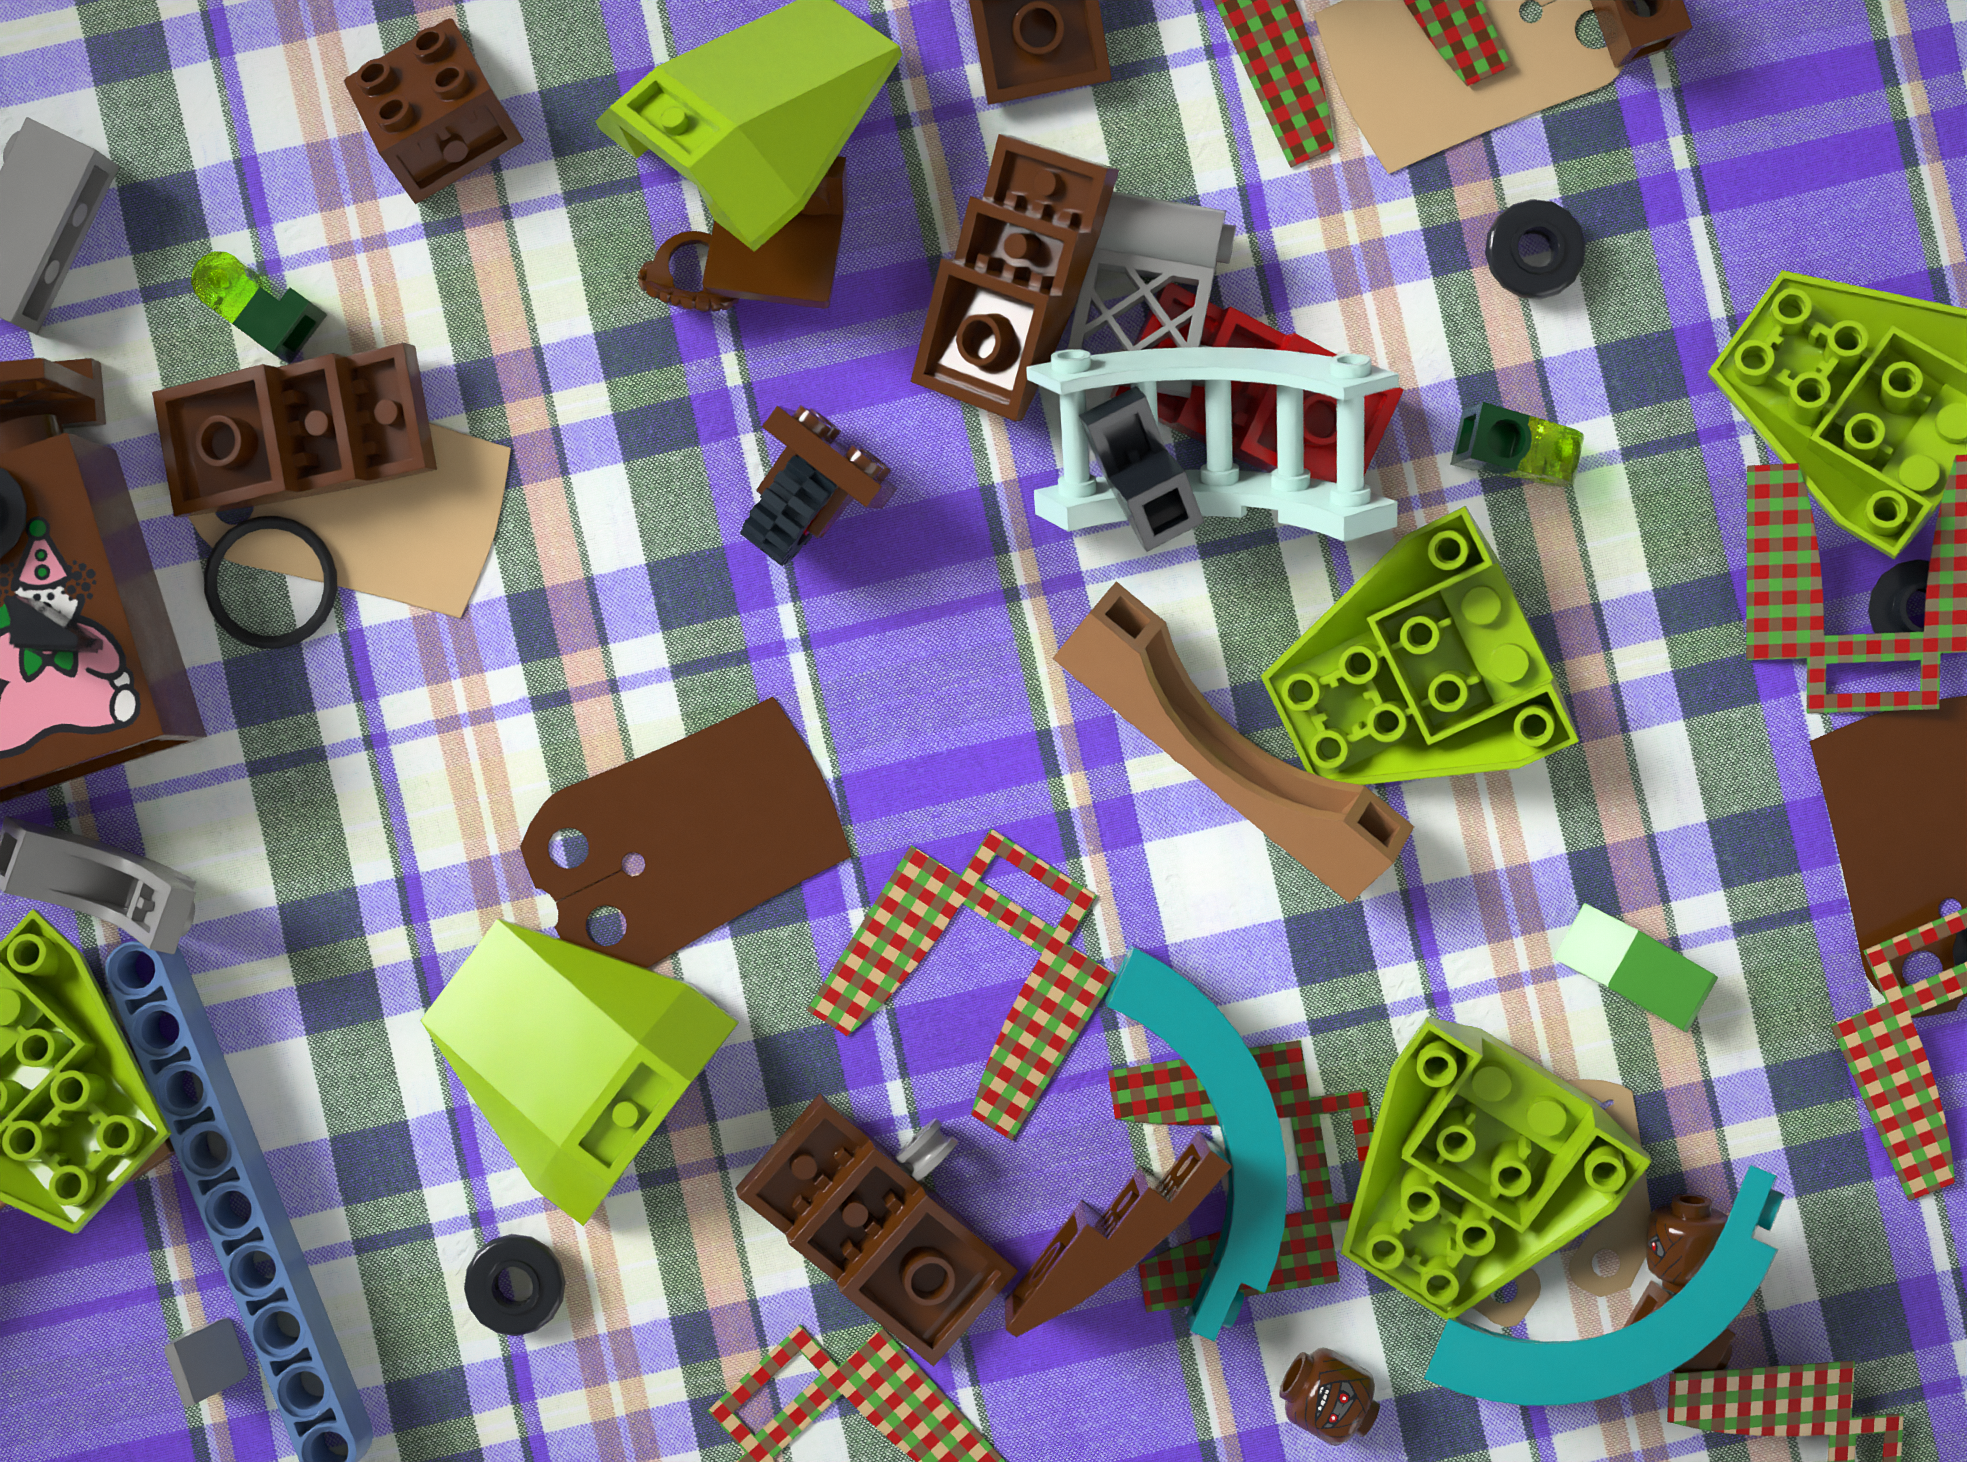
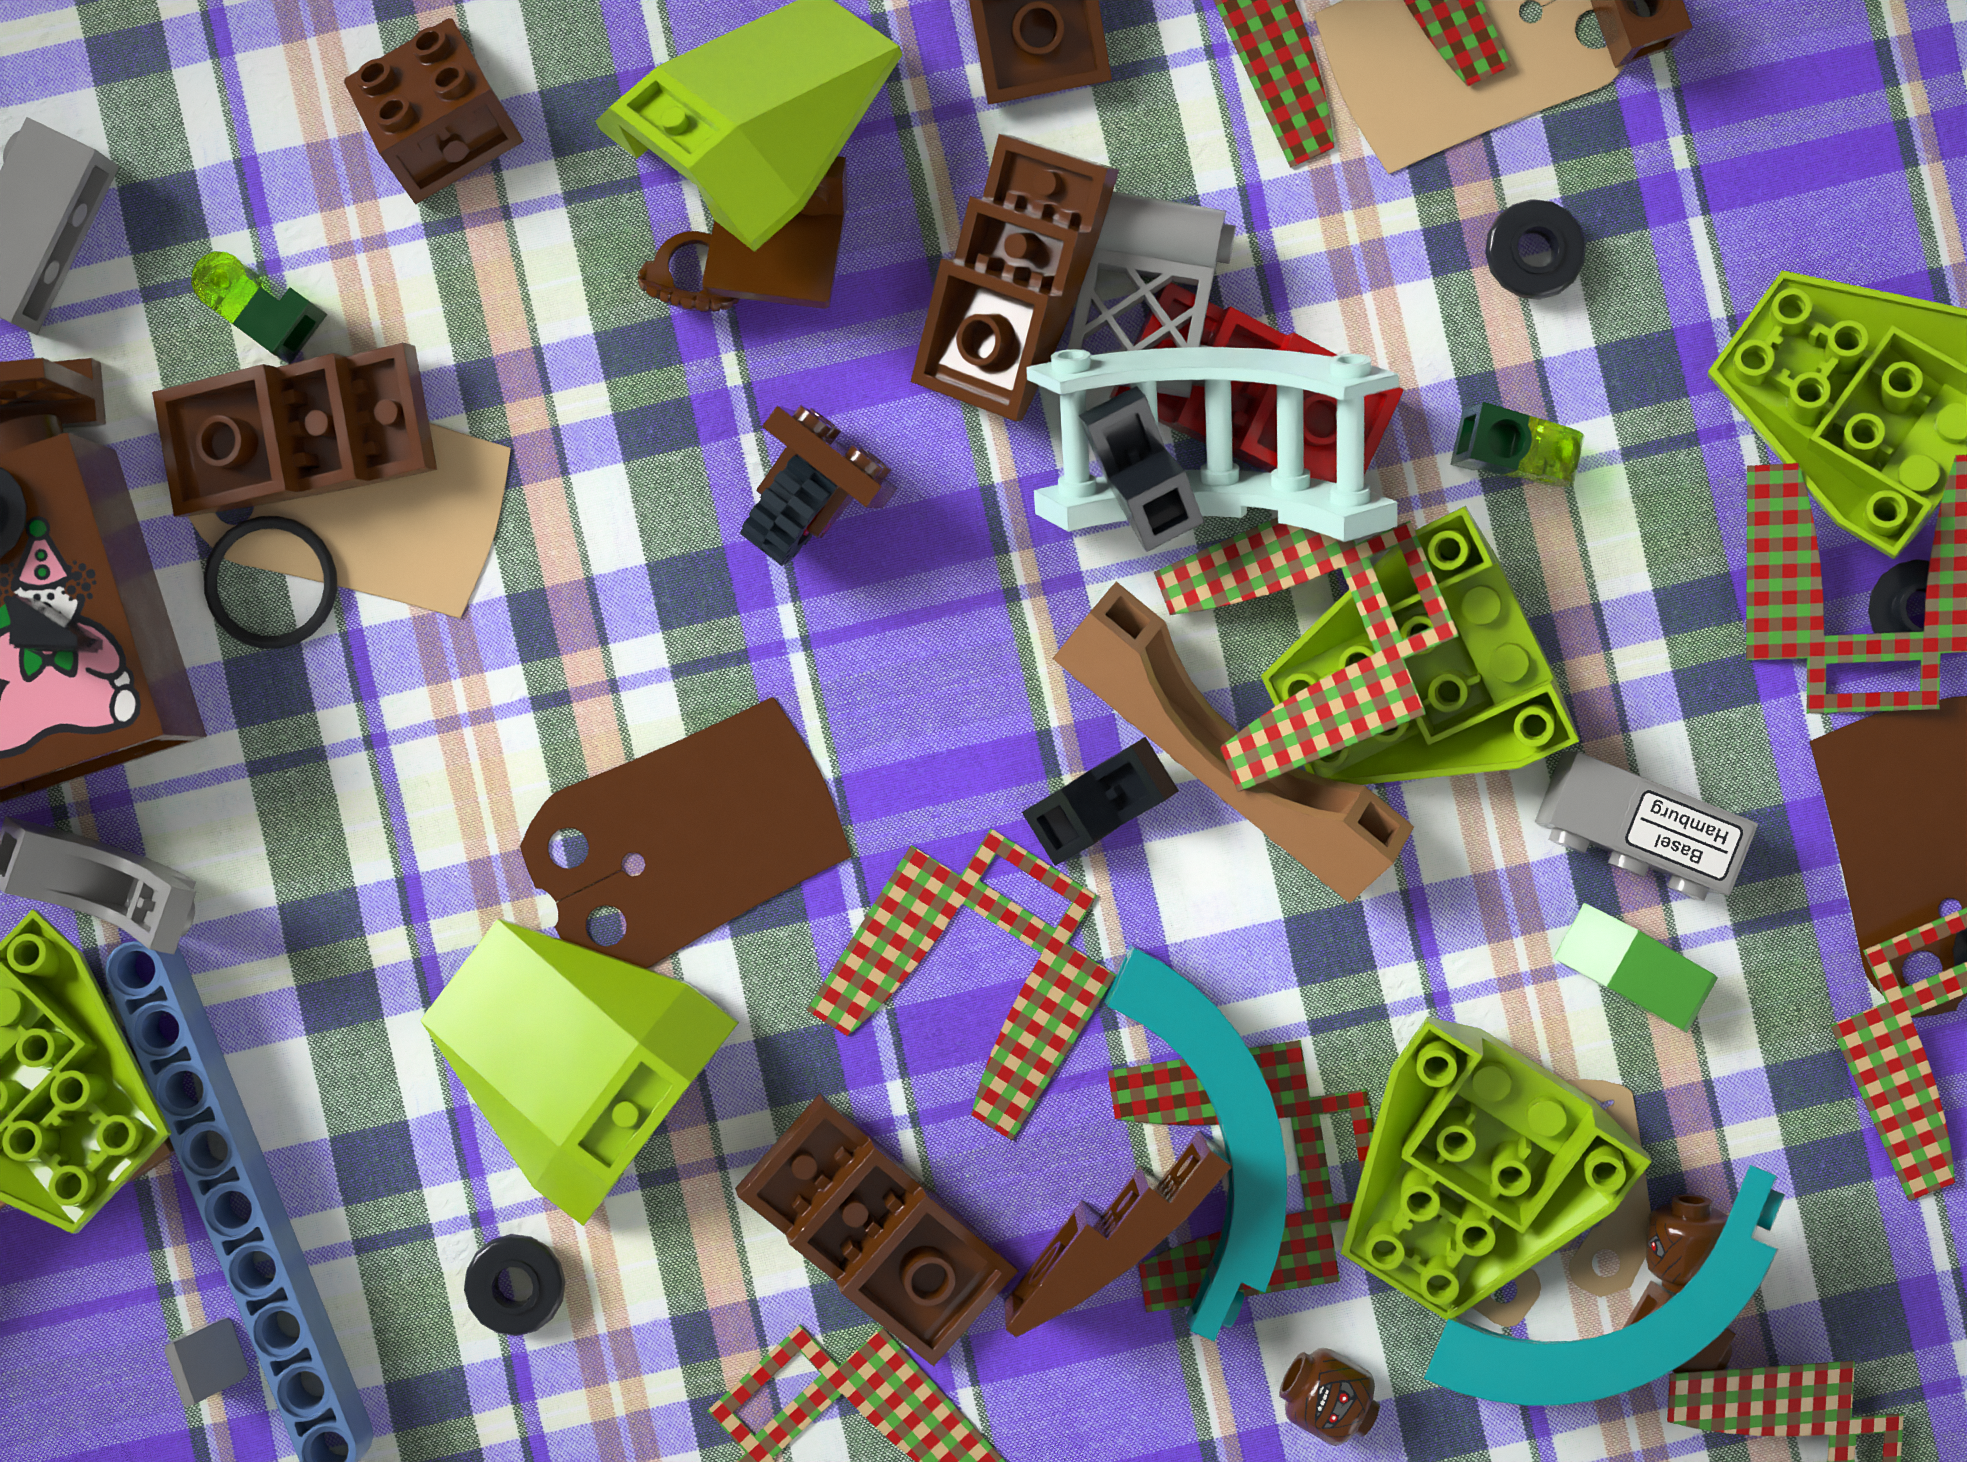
light grey bush [895,1118,958,1181] -> none
none -> black slope [1022,737,1179,866]
none -> piece [1154,517,1459,792]
none -> light grey brick [1535,751,1758,901]

